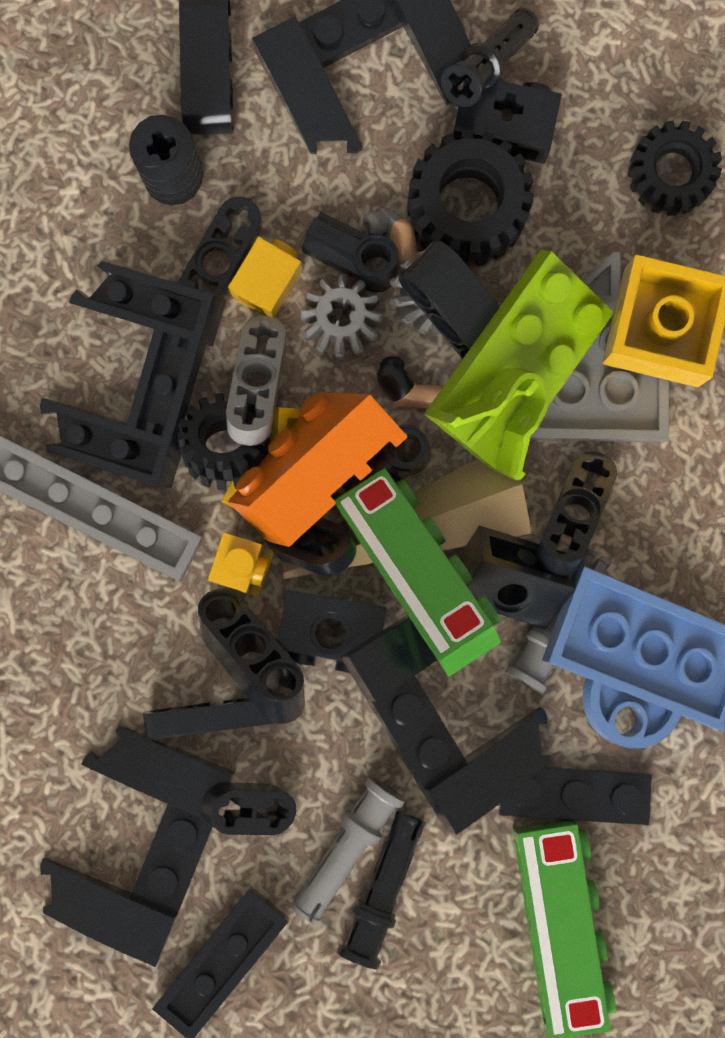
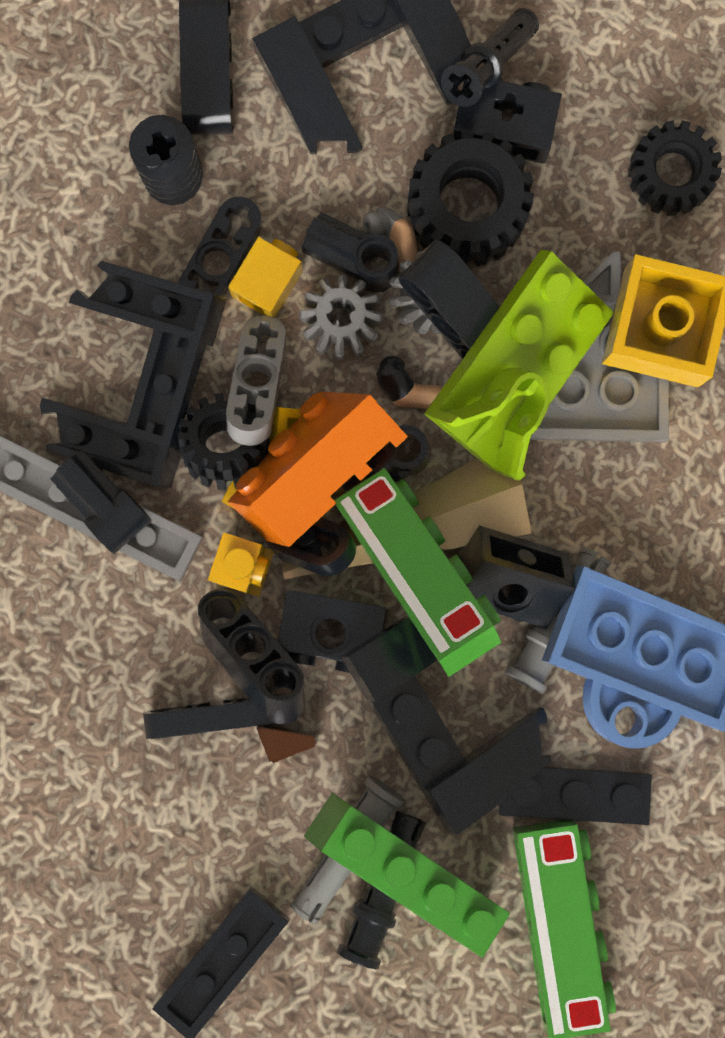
black wedge [40,726,235,967] -> none
black beam [201,782,296,835] -> none
black beam [537,451,617,576] -> none
none -> black piece [50,450,152,554]
none -> reddish brown slope [256,725,318,763]
none -> bright green brick [304,793,510,958]

